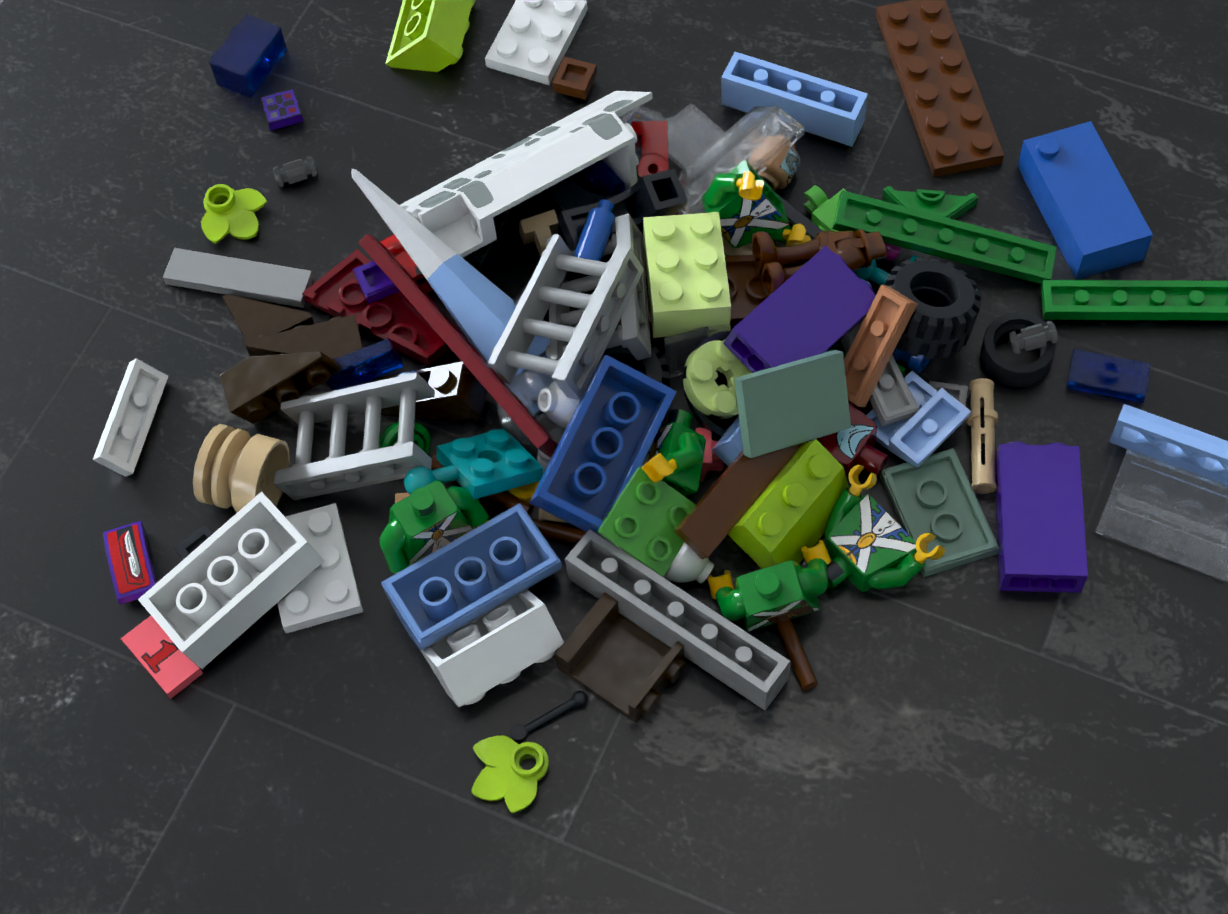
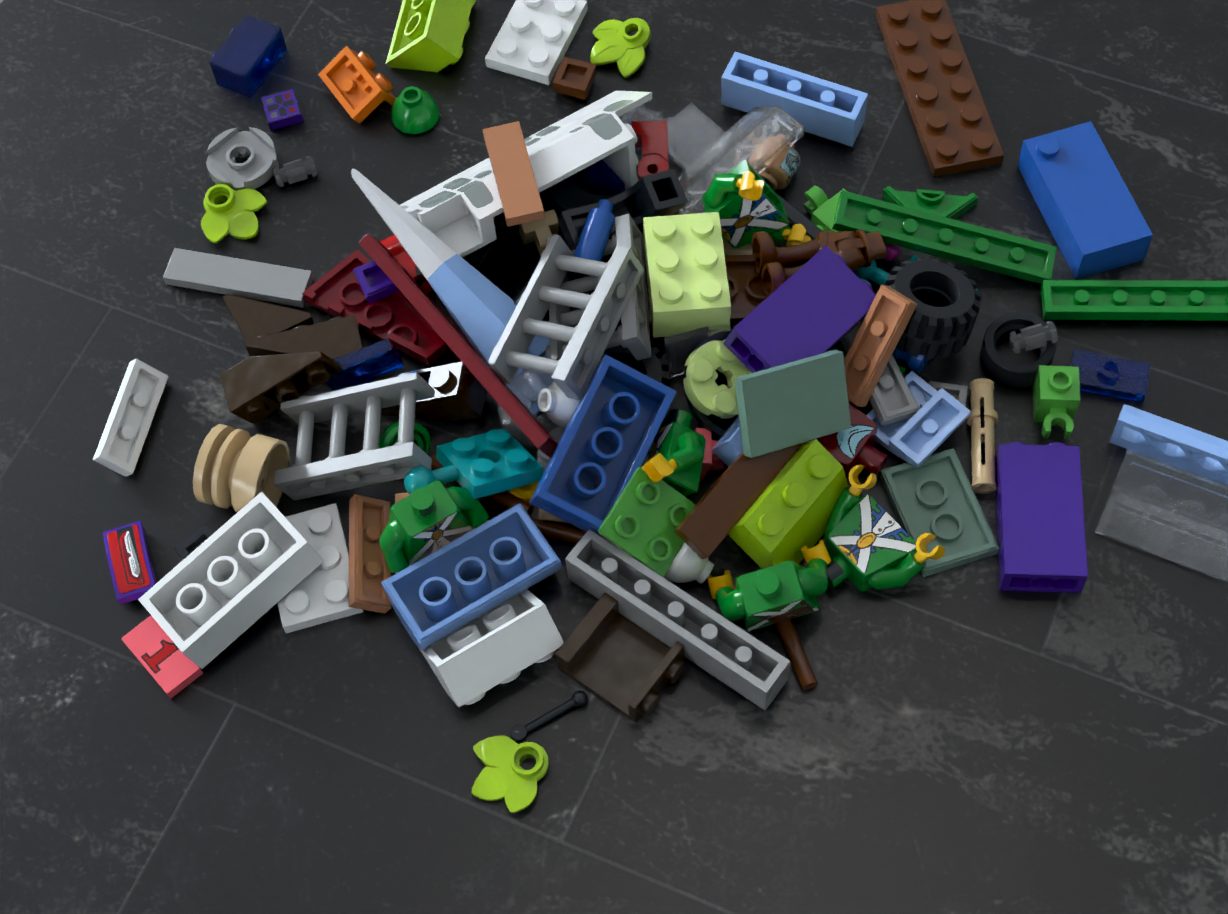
none -> light grey plate [206,127,279,191]
none -> orange bracket [318,46,396,124]
none -> nougat tile [349,494,391,614]
none -> green brick [391,86,440,134]
none -> nougat tile [482,121,545,227]
none -> lime plate [590,18,651,78]
none -> bright green brick [1032,365,1080,439]

